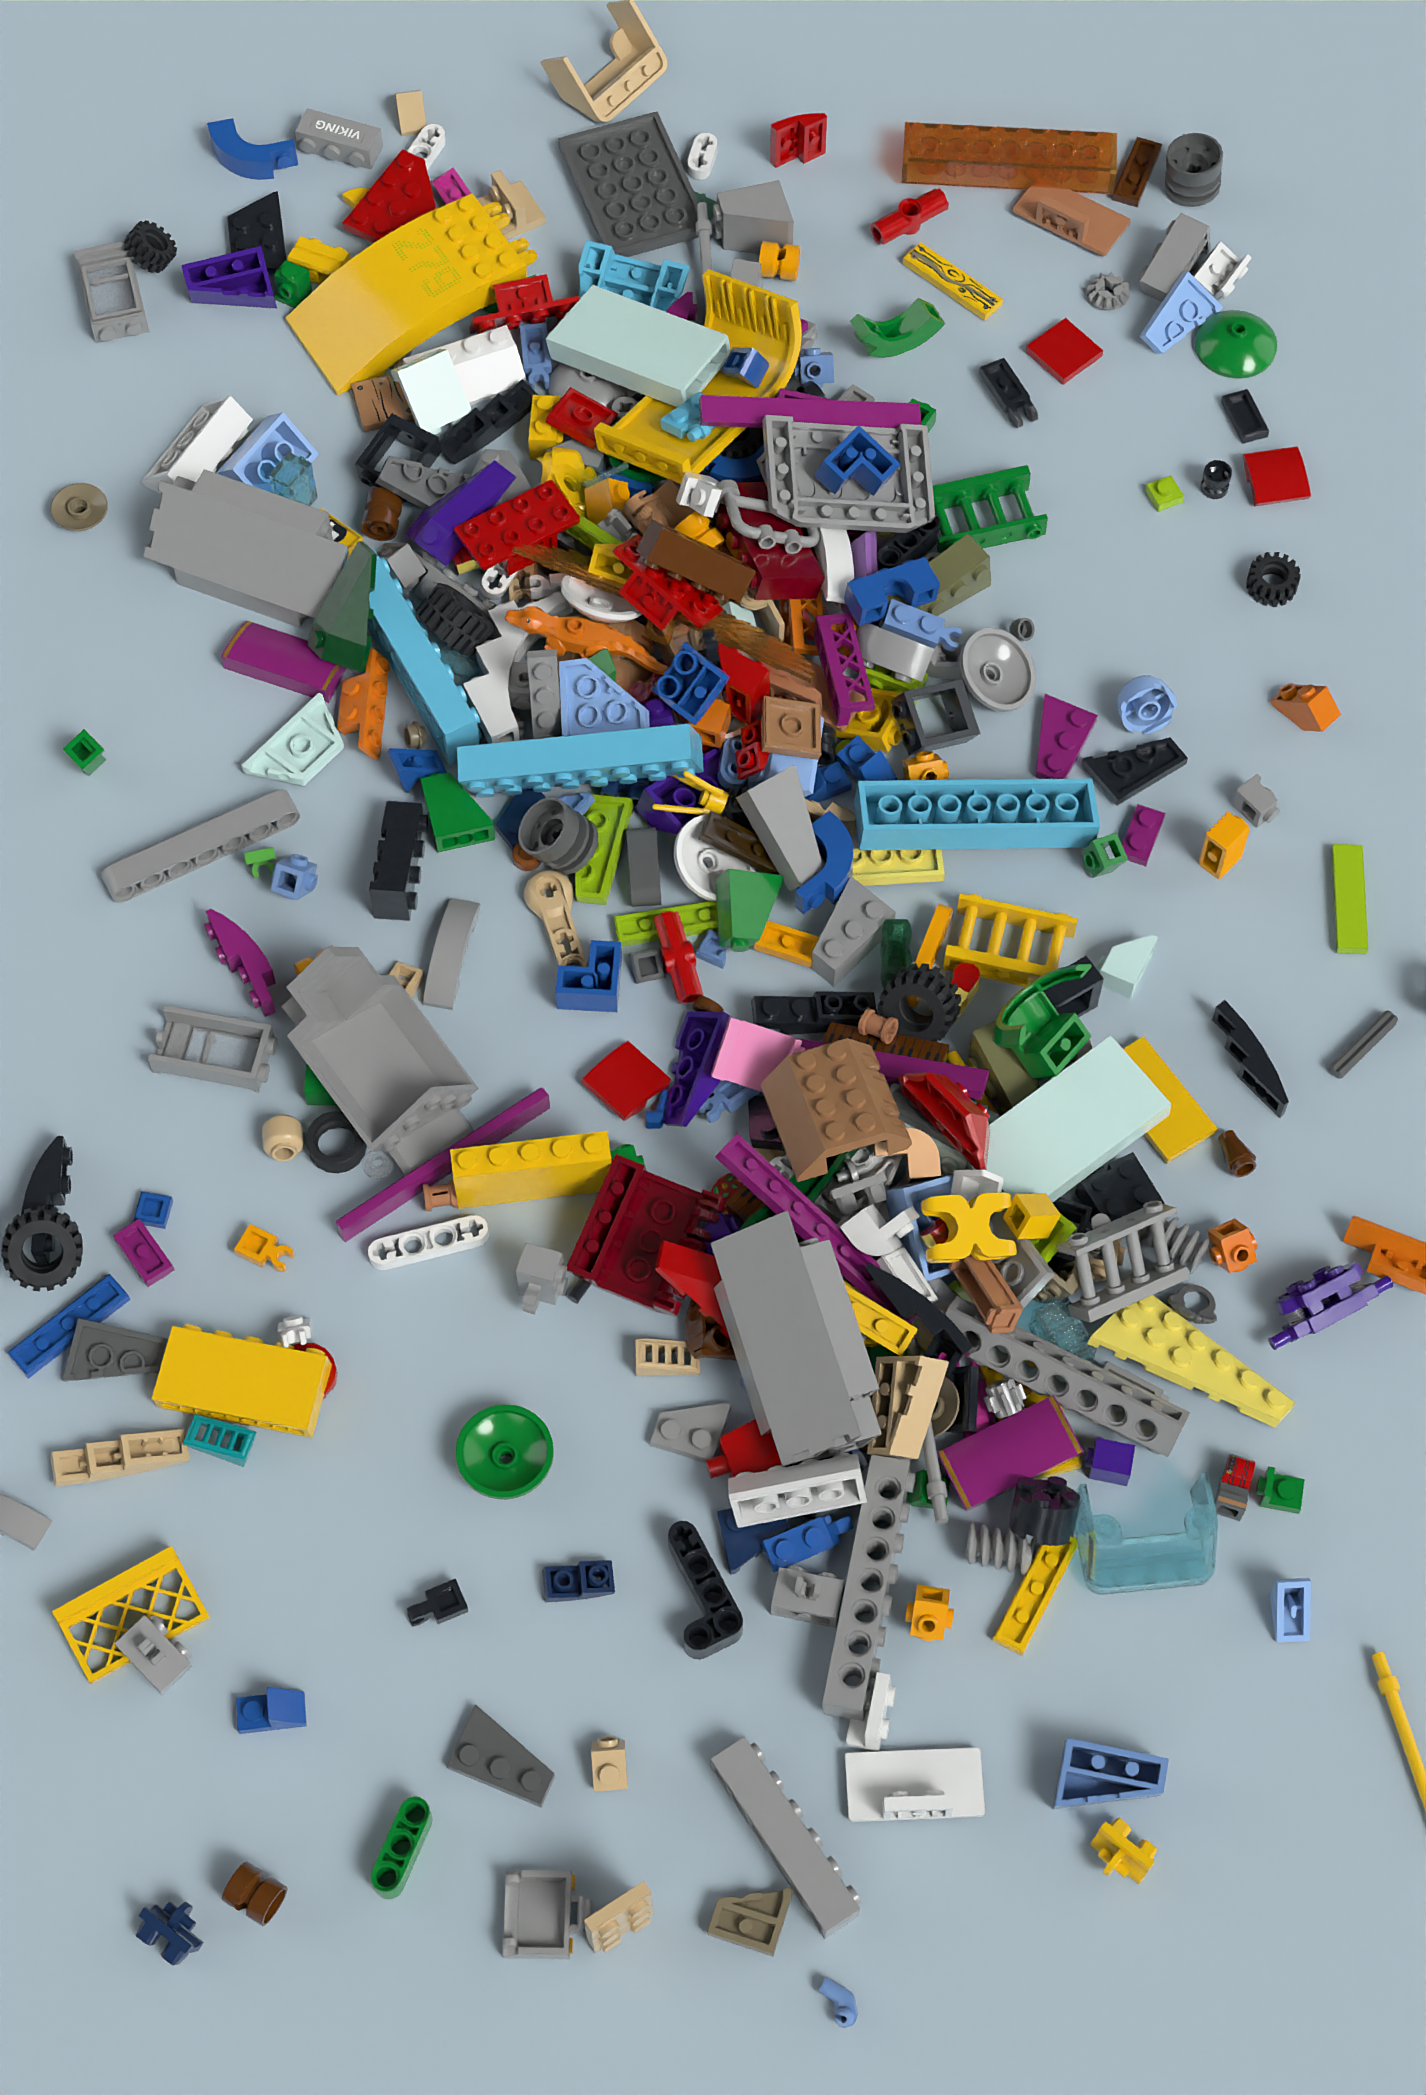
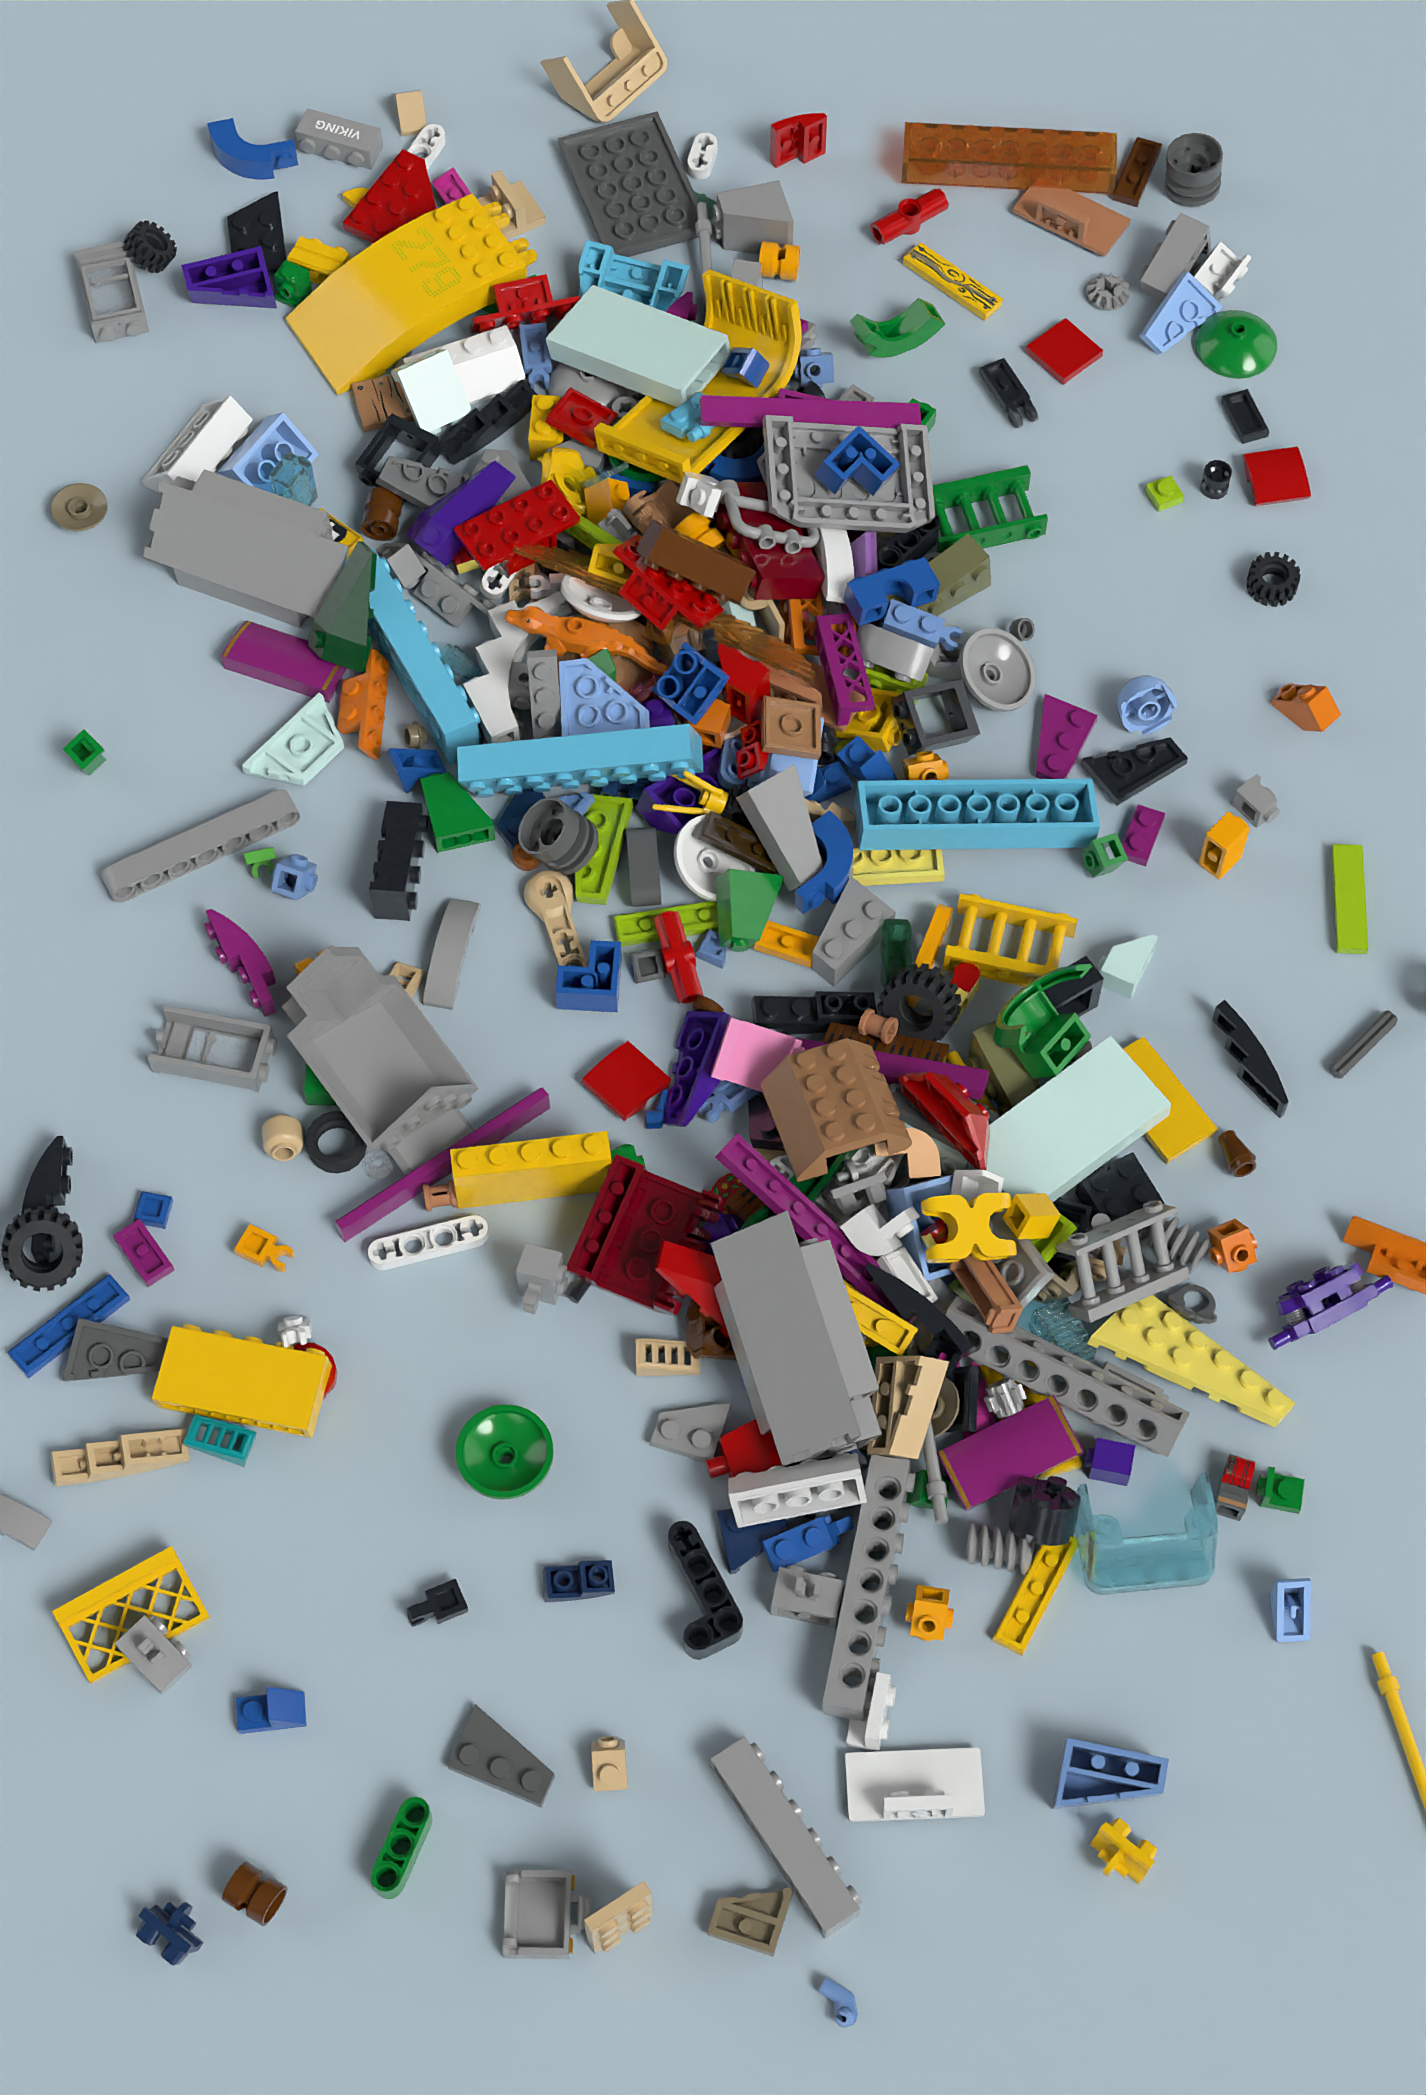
black tyre [416,583,494,657] -> none

